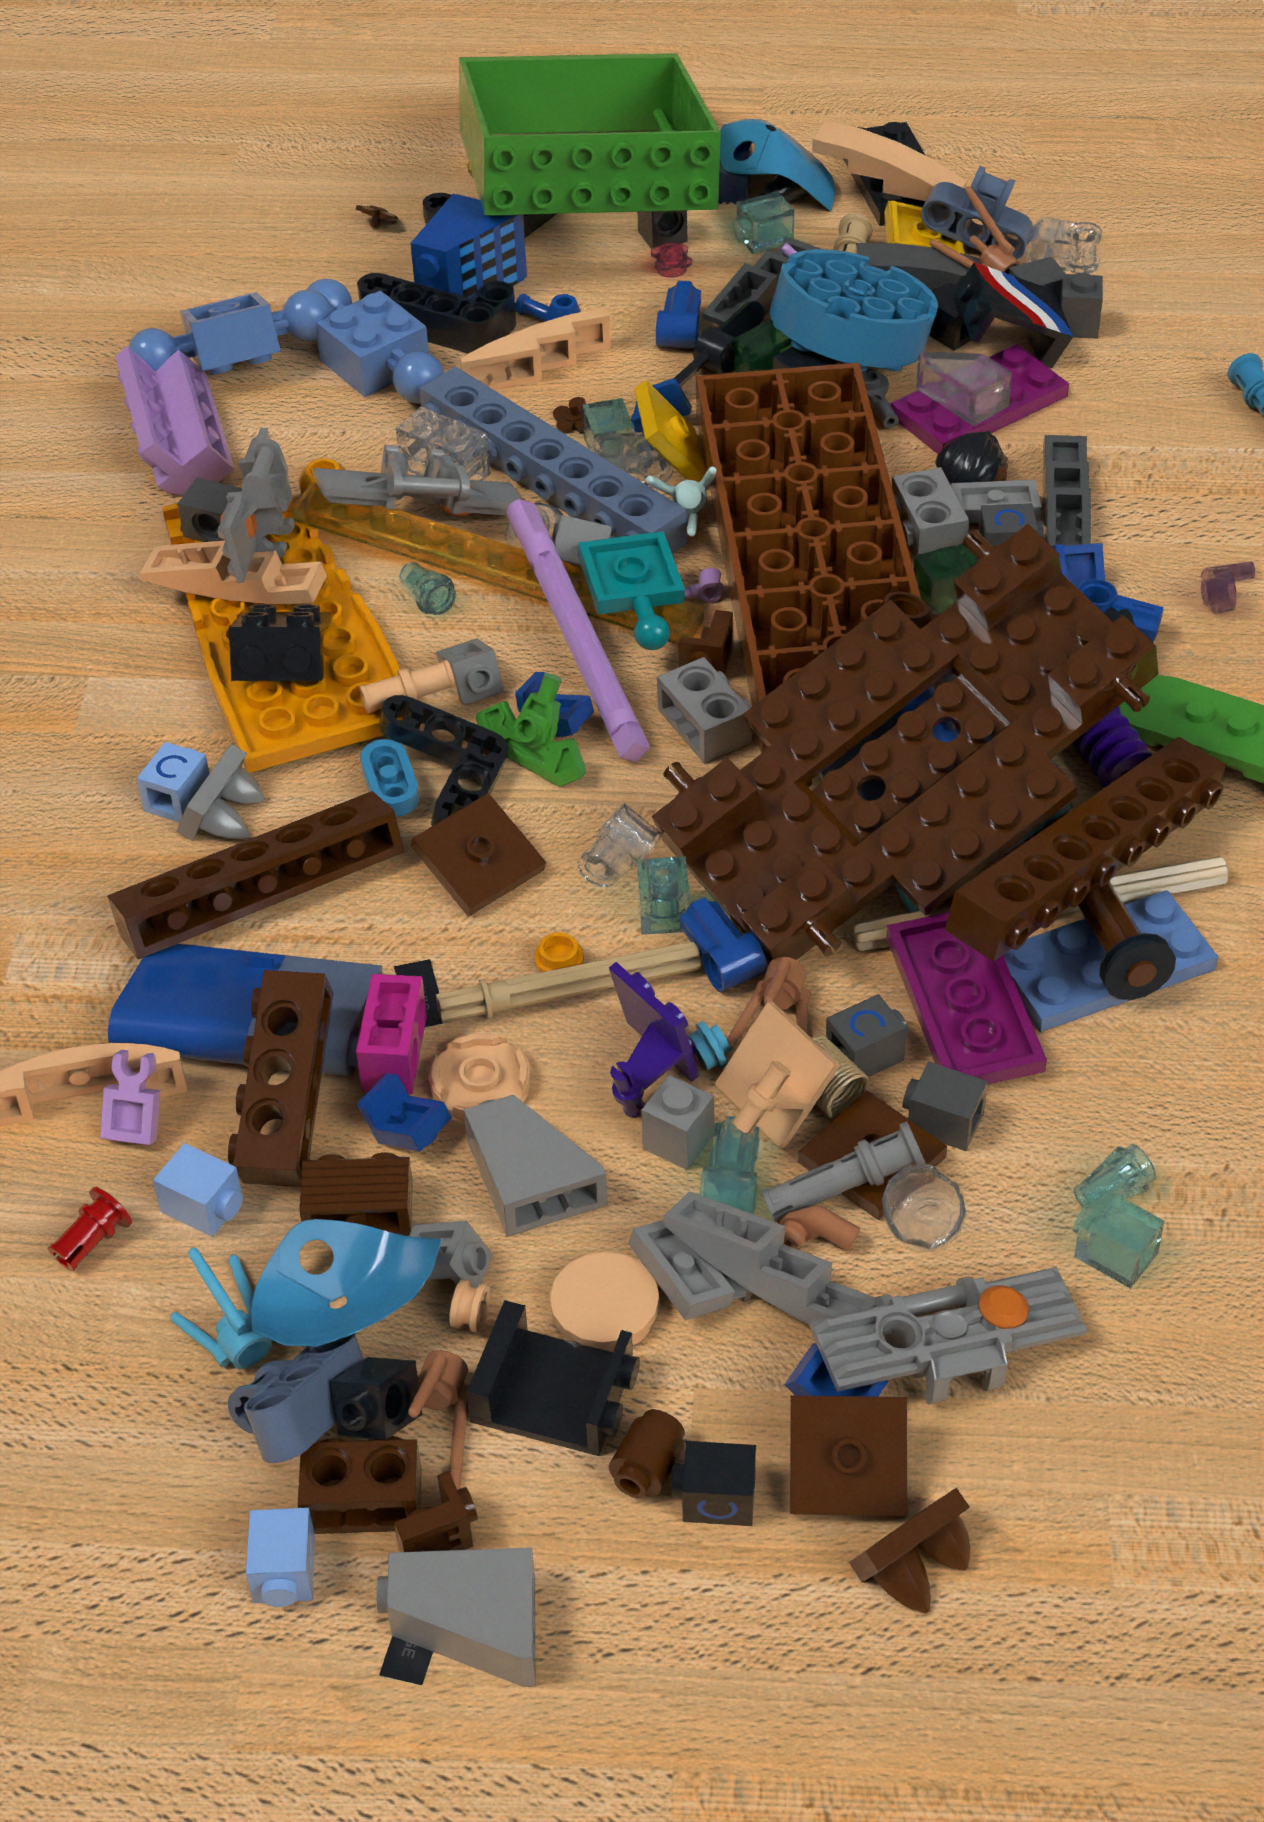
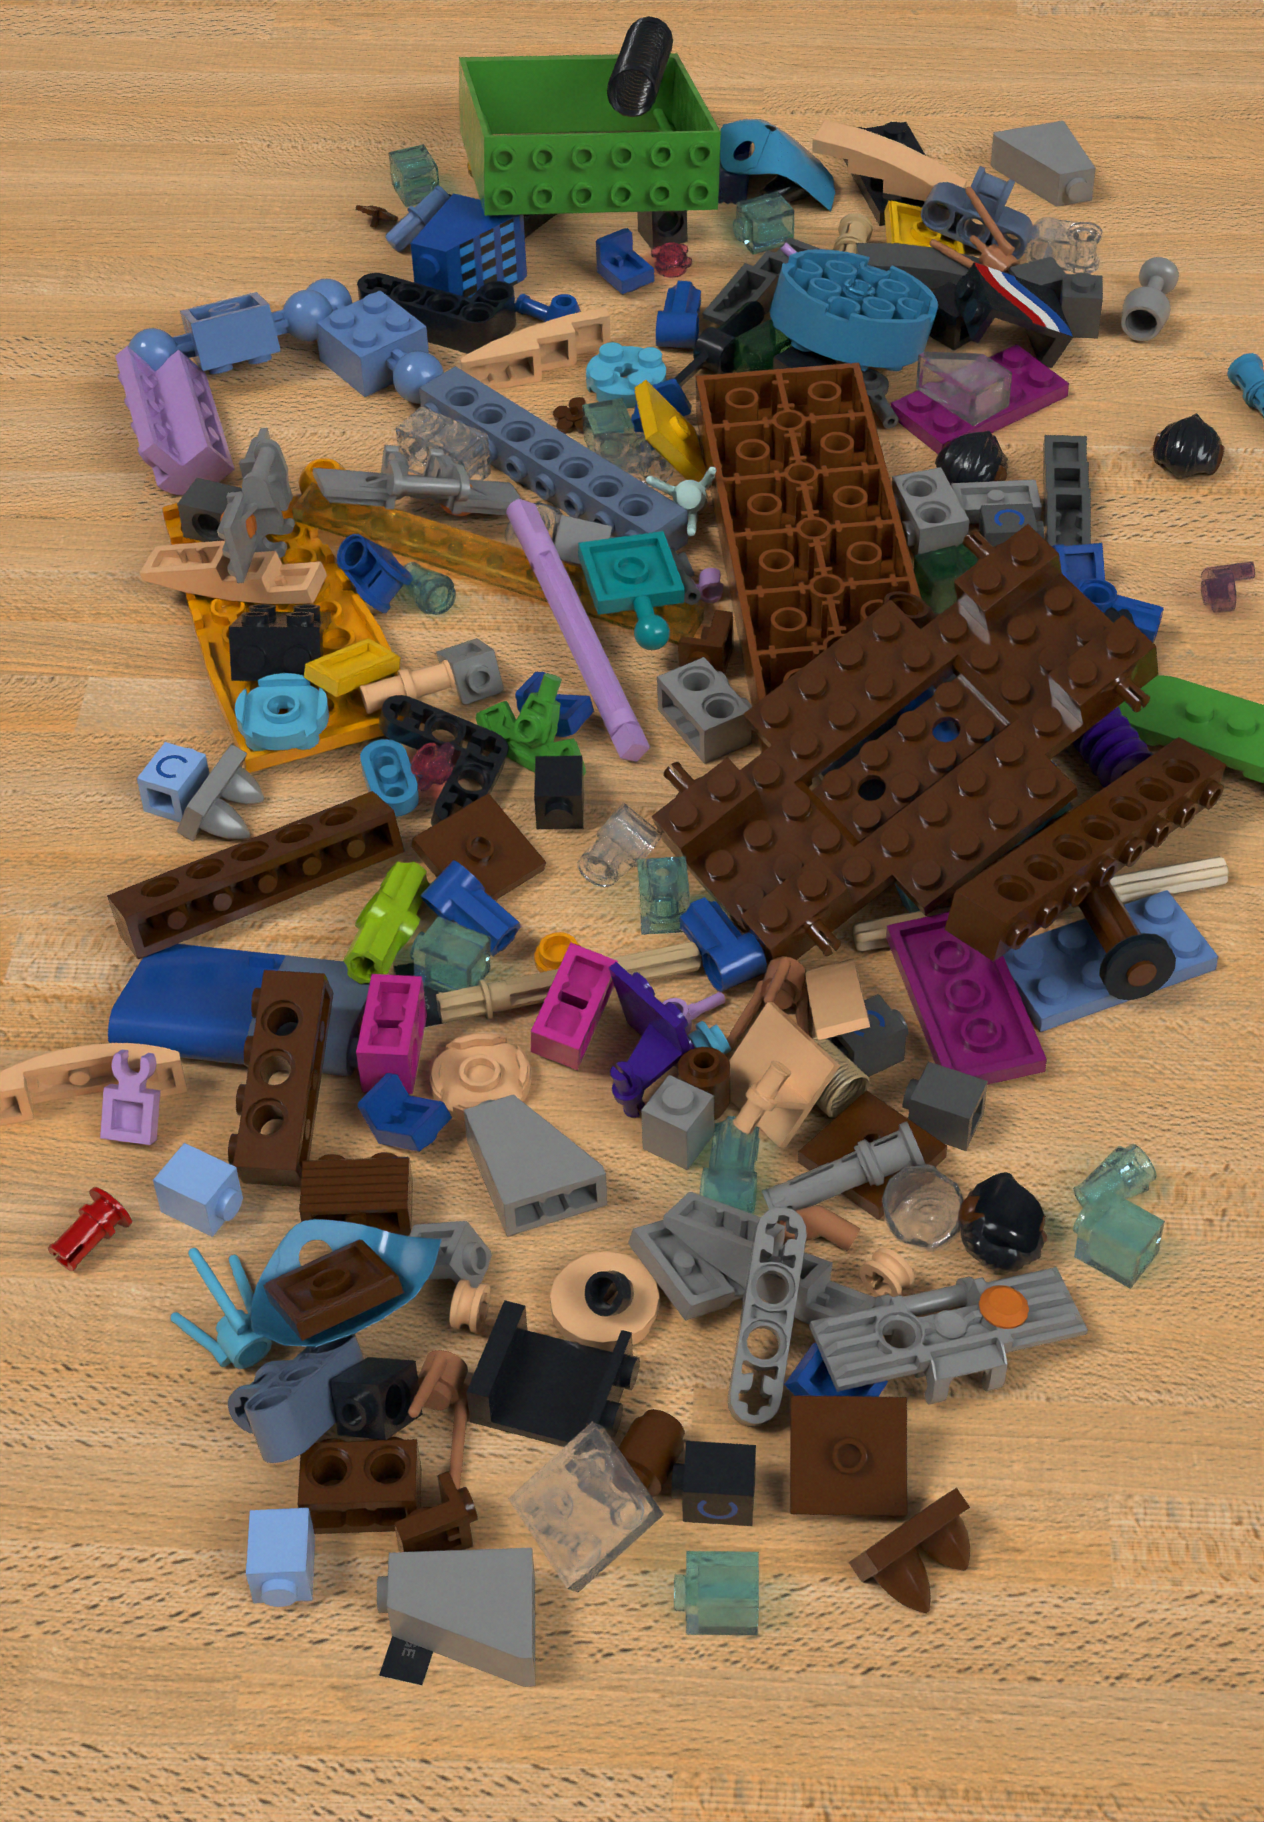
none -> medium azure plate [235,673,329,751]
none -> reddish brown plate [263,1239,404,1341]
none -> yellow tile [304,638,401,697]
none -> blue piece [337,534,413,613]
none -> lime piece [343,861,430,984]
none -> medium blue axle [385,185,450,252]
none -> clear light blue brick [389,144,440,207]
none -> clear light blue brick [410,916,491,993]
none -> clear pink plate [411,742,455,792]
none -> blue piece [420,860,521,957]
none -> clear plate [508,1421,664,1592]
none -> dark pink brick [531,942,618,1071]
none -> black brick [534,755,584,830]
none -> black hinge [585,1270,634,1316]
none -> medium azure plate [586,342,666,408]
none -> blue bracket [596,228,655,294]
none -> black piece [607,16,673,117]
none -> lavender hand [663,992,725,1034]
none -> dark grey plate [670,547,701,605]
none -> clear light blue brick [674,1551,759,1635]
none -> reddish brown brick [678,1047,730,1121]
none -> light grey beam [728,1207,807,1427]
none -> light nougat slope [805,958,870,1041]
none -> light nougat bush [859,1247,915,1297]
none -> black hair [957,1172,1047,1273]
none -> light grey slope [991,121,1096,207]
none -> light grey piece [1121,257,1179,341]
none -> black hair [1153,413,1225,478]

